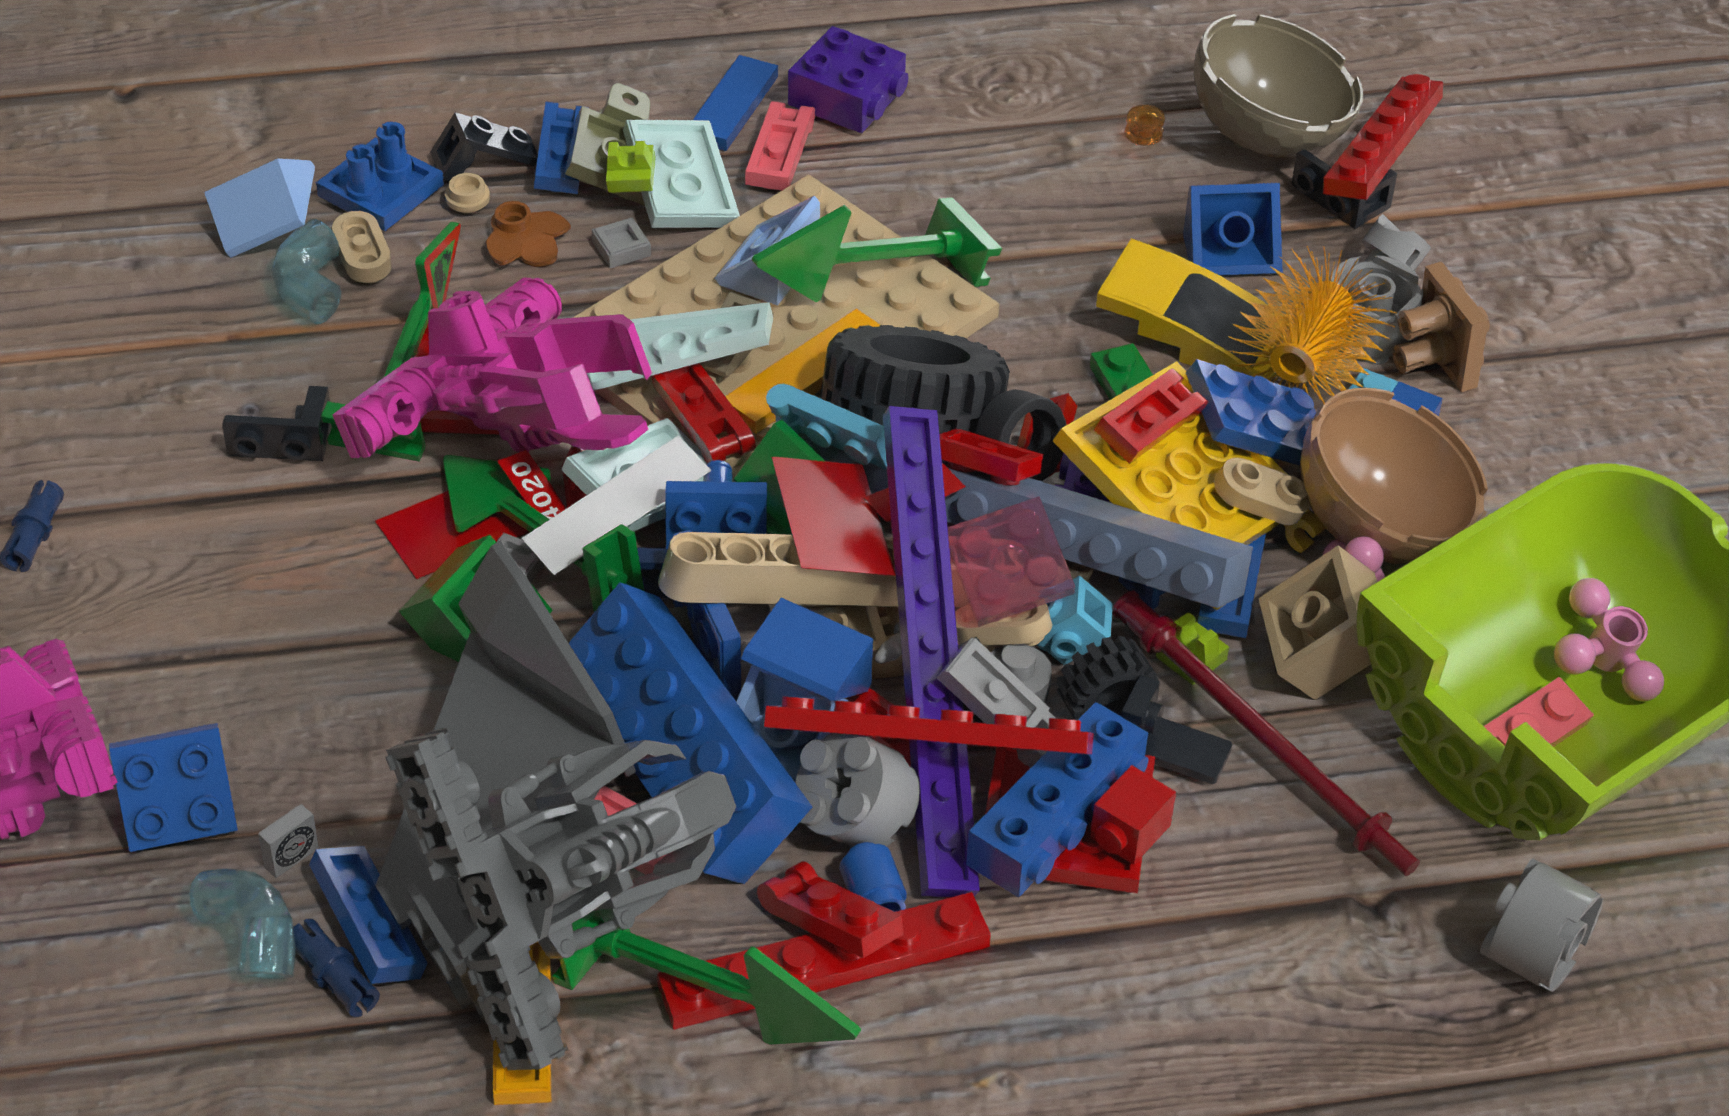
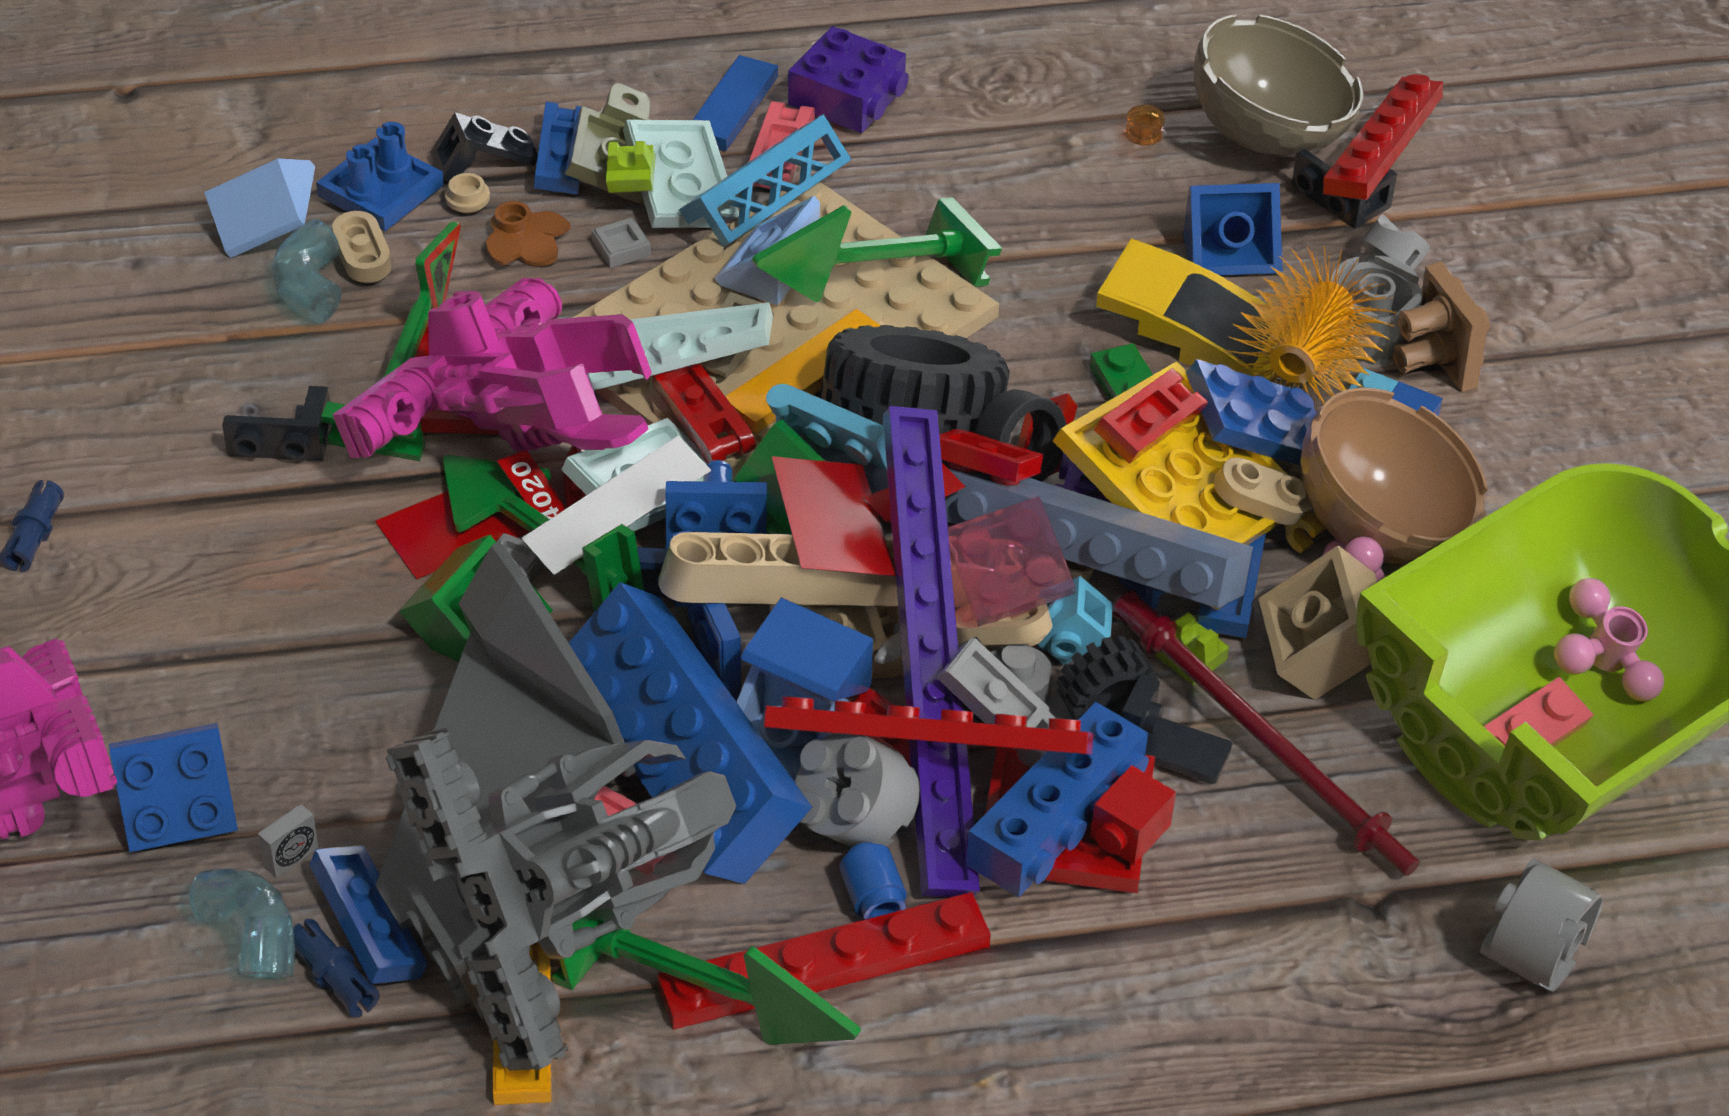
red plate [757,861,904,958] -> none
none -> dark azure fence [679,114,852,247]

